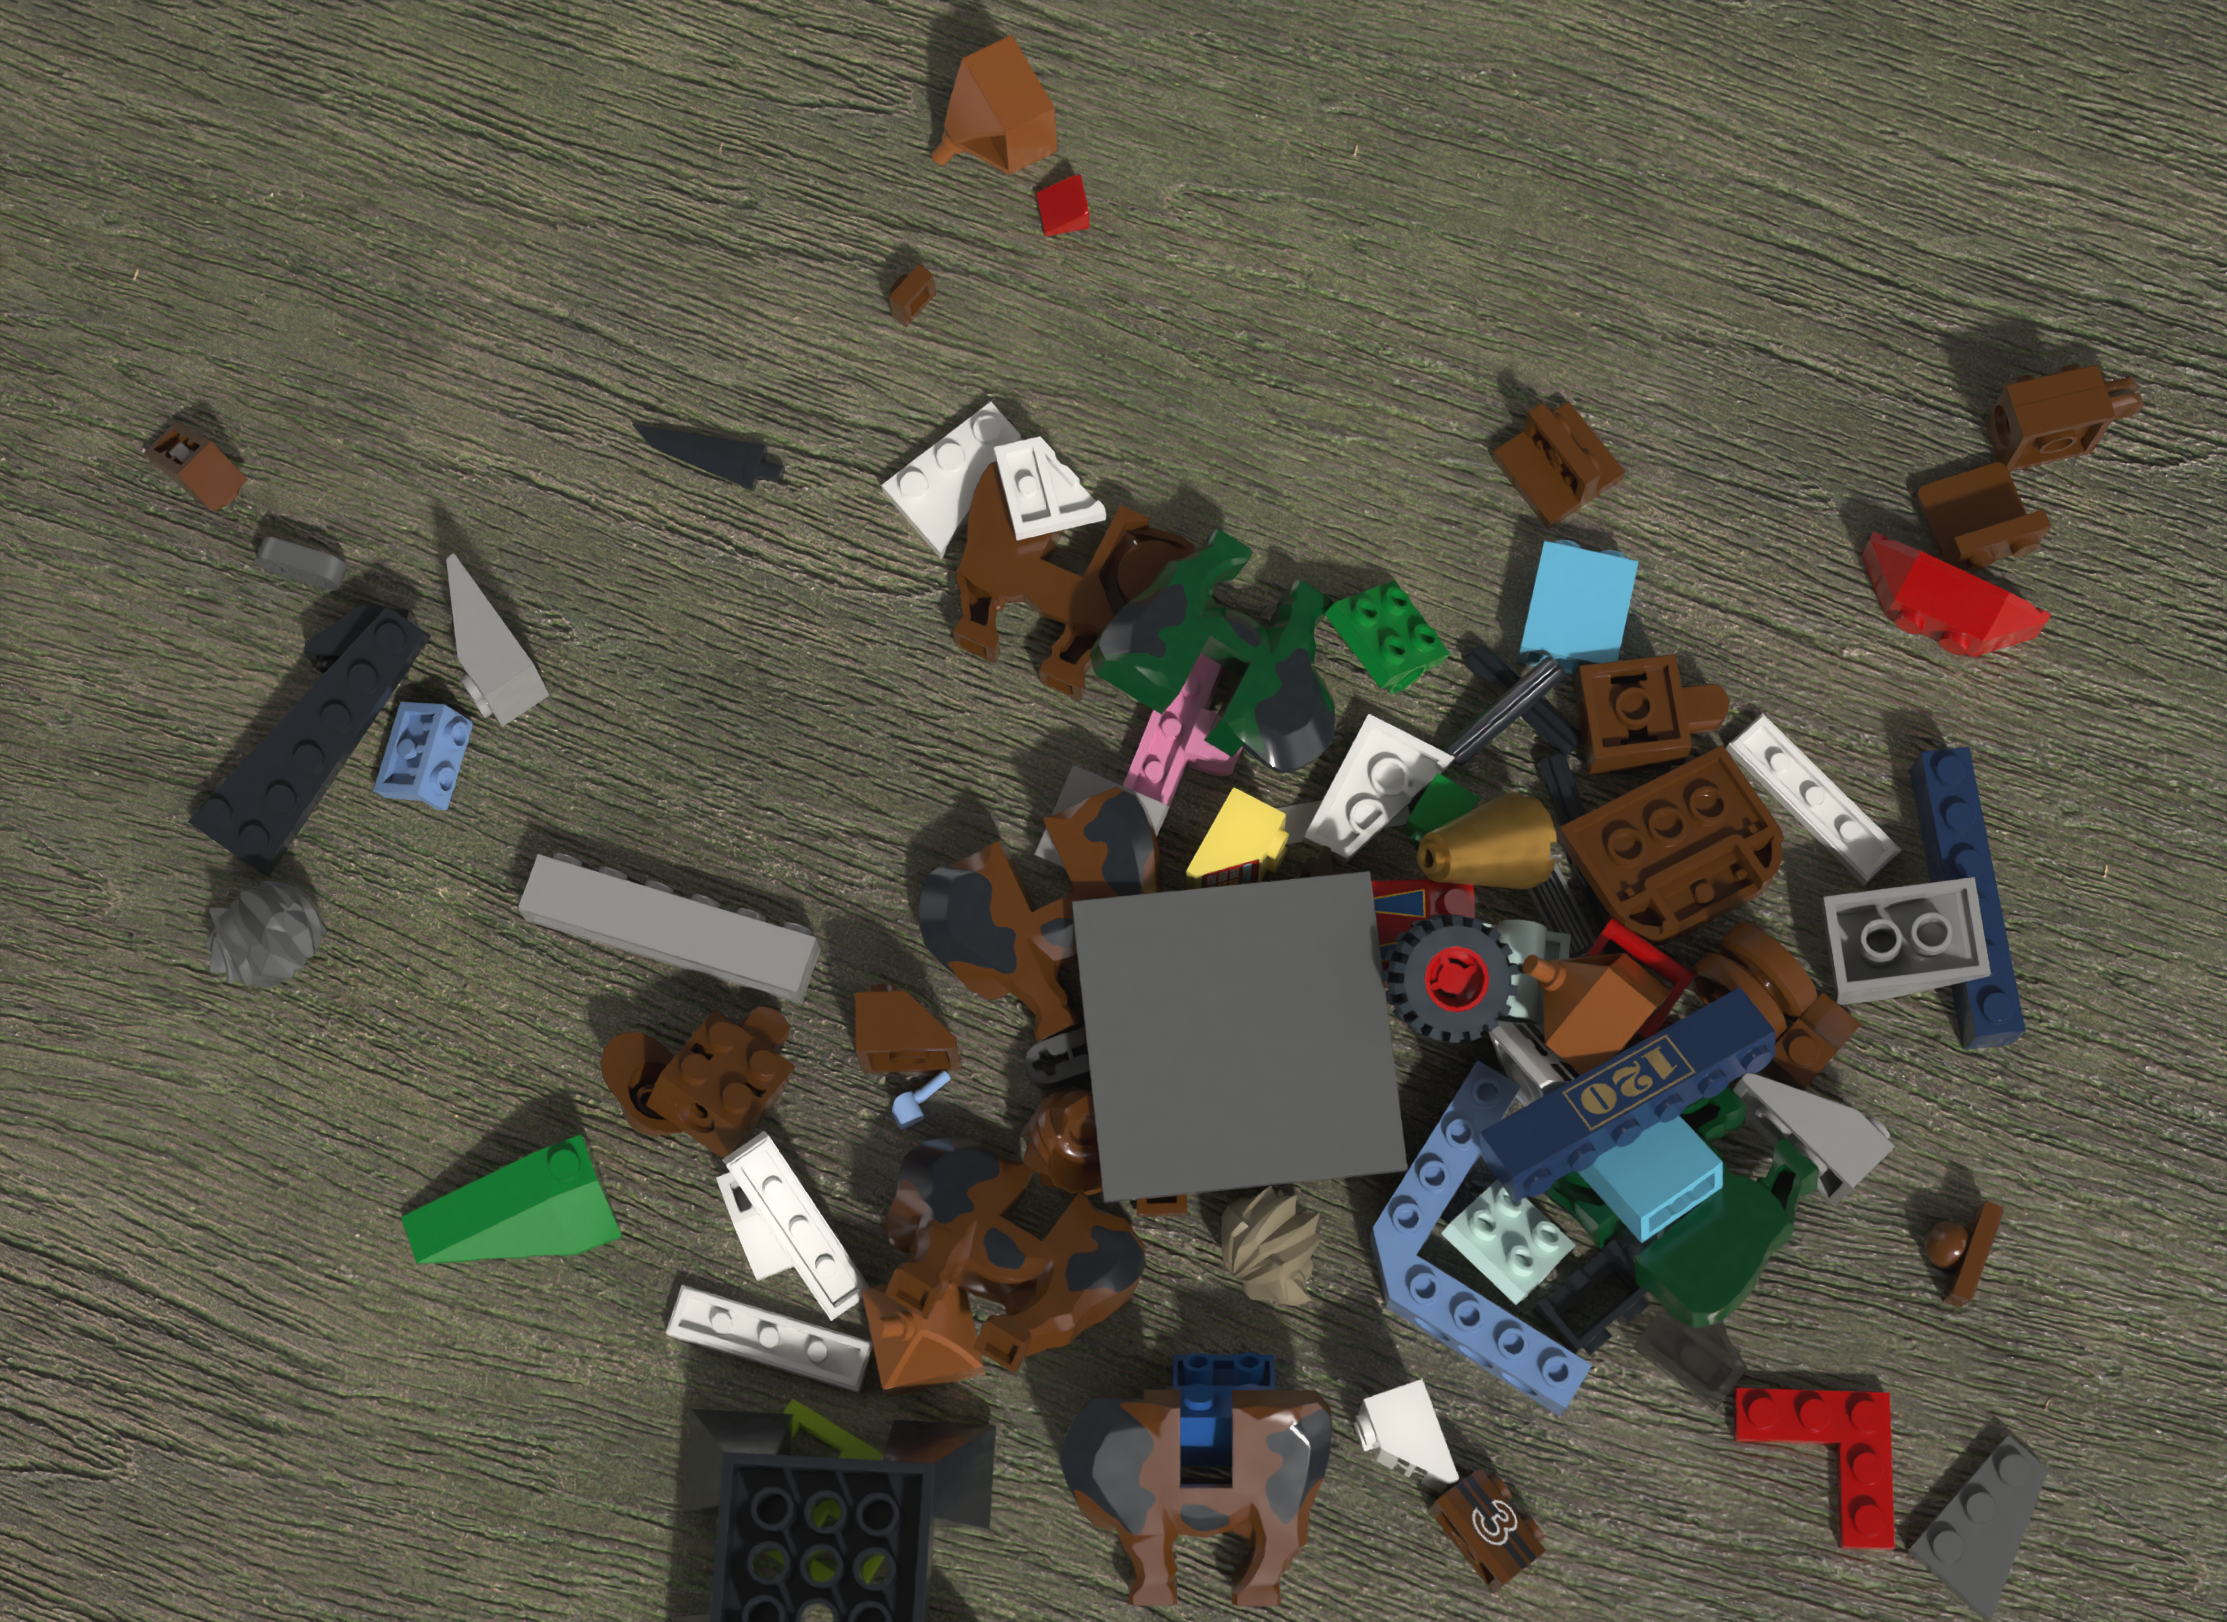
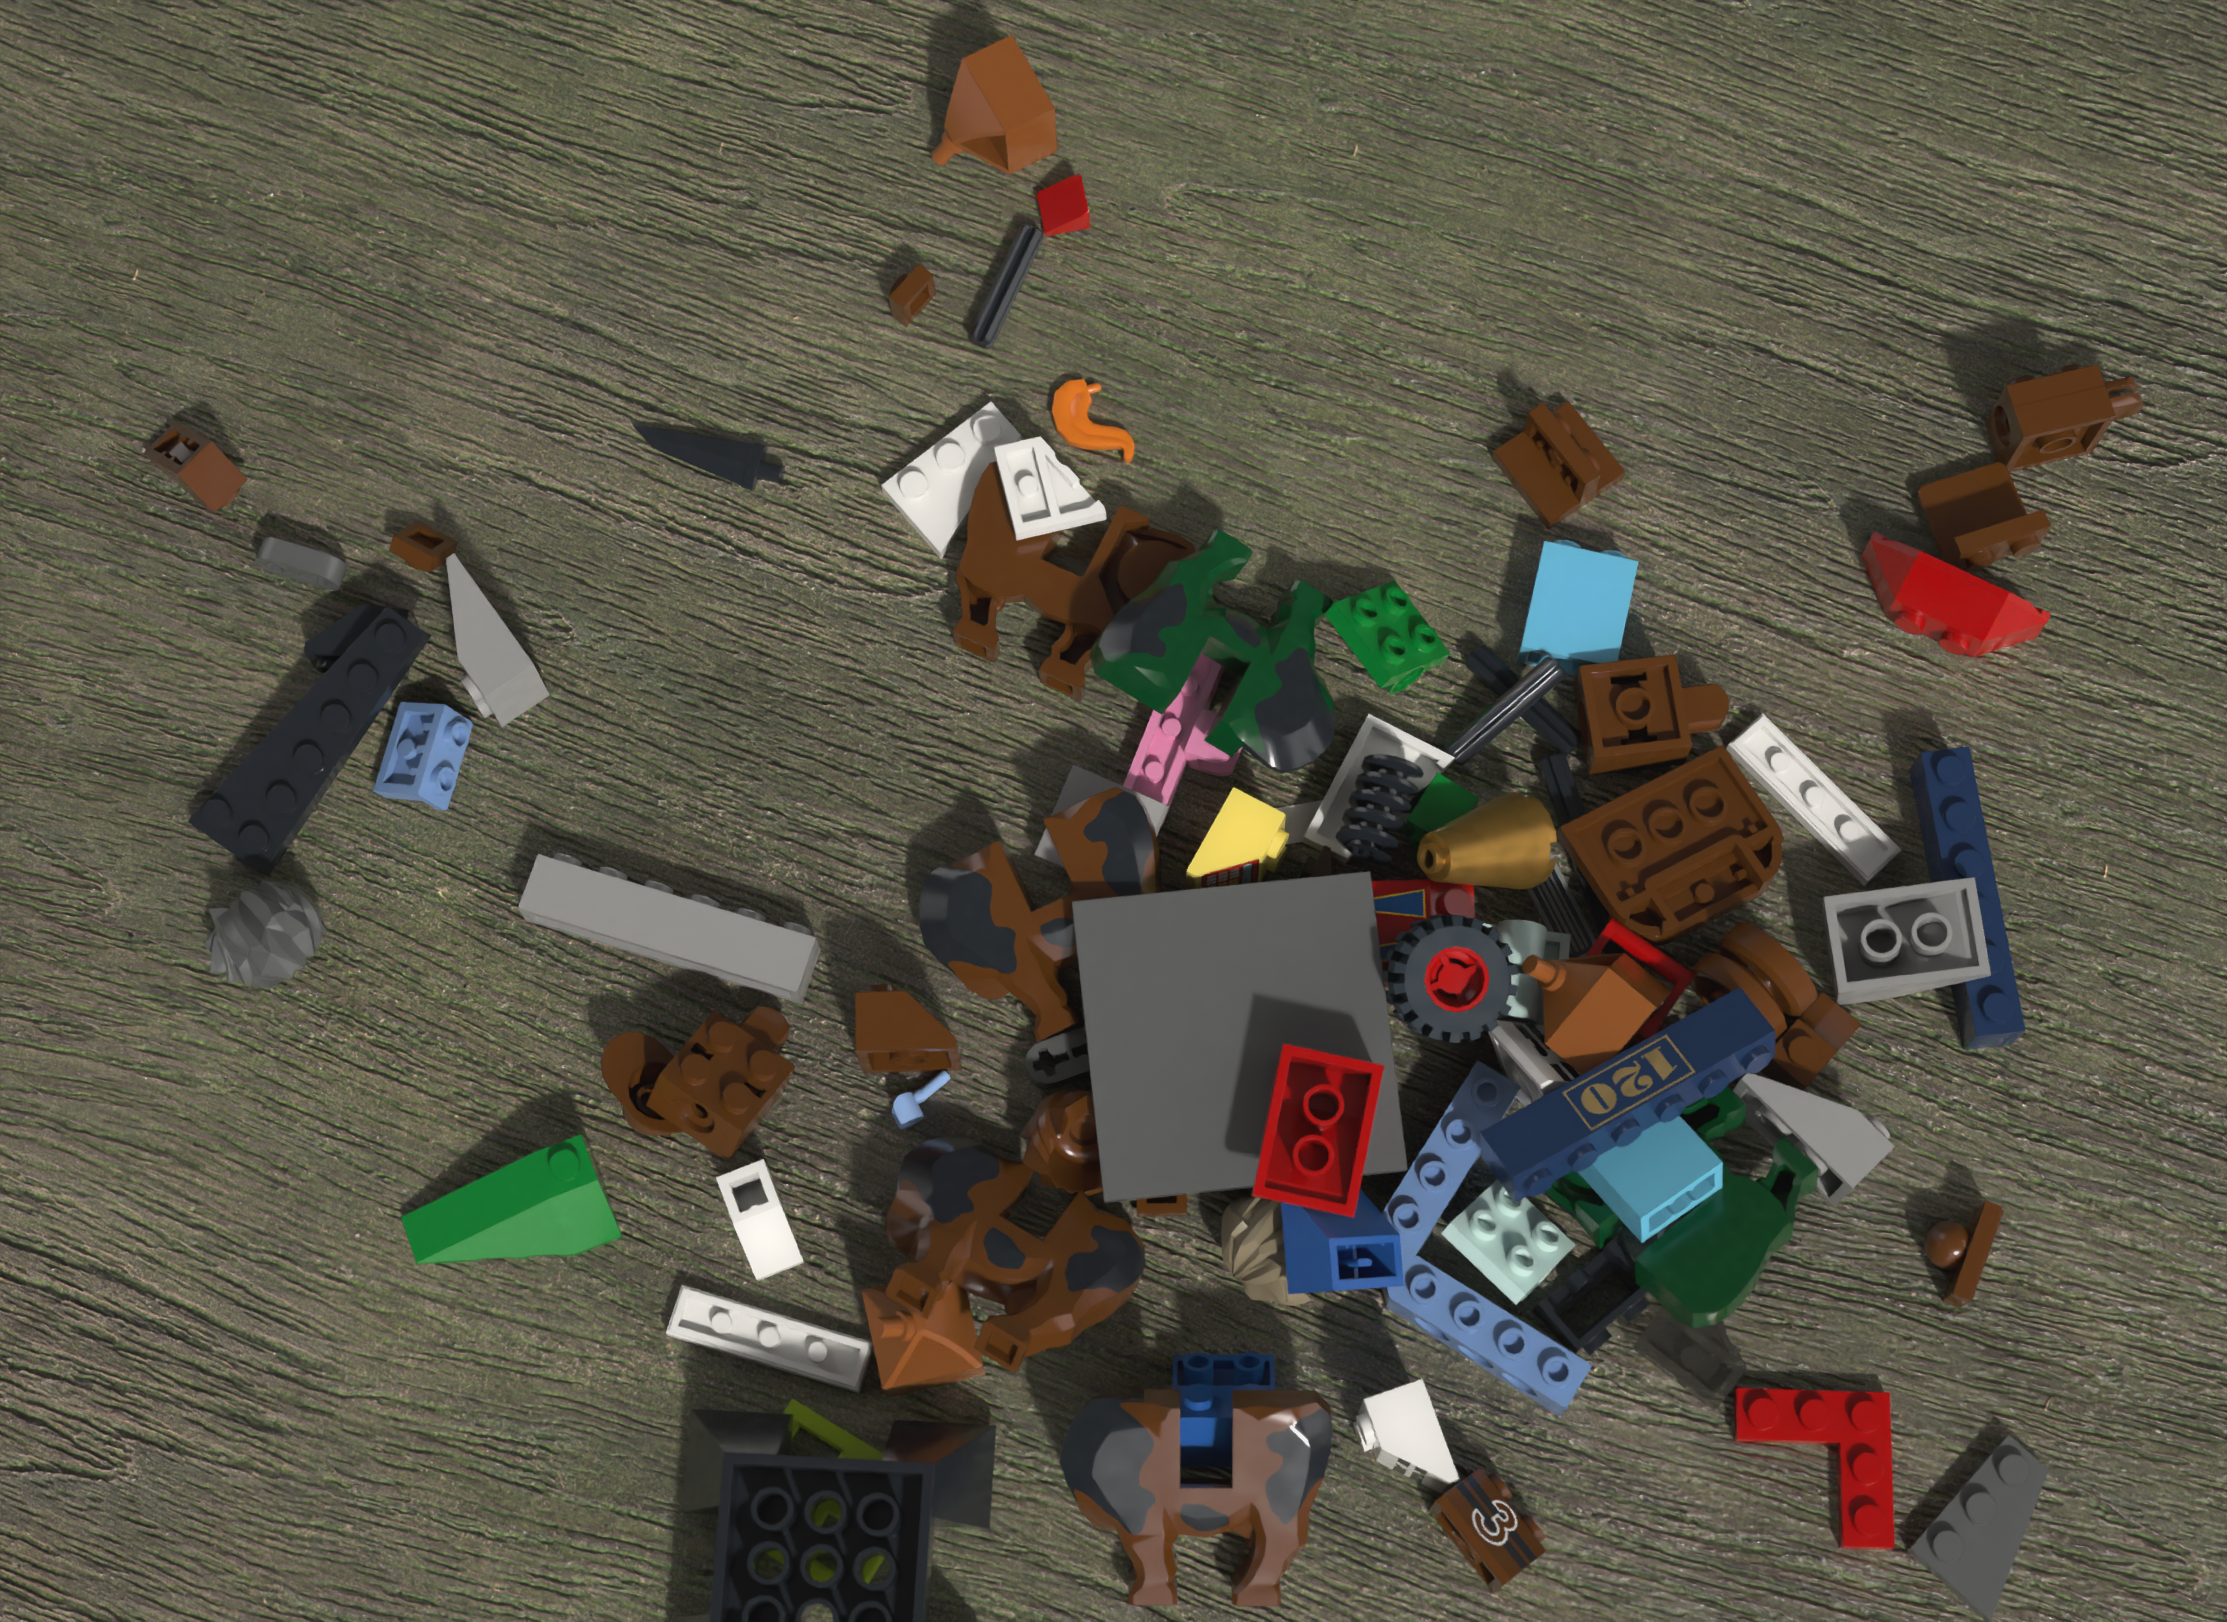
white tile [722,1131,870,1321] -> none
none -> reddish brown plate [389,521,458,573]
none -> black axle [969,223,1043,349]
none -> orange piece [1051,379,1135,463]
none -> red slope [1252,1044,1385,1218]
none -> blue slope [1281,1189,1404,1294]
none -> black piece [1335,754,1424,866]

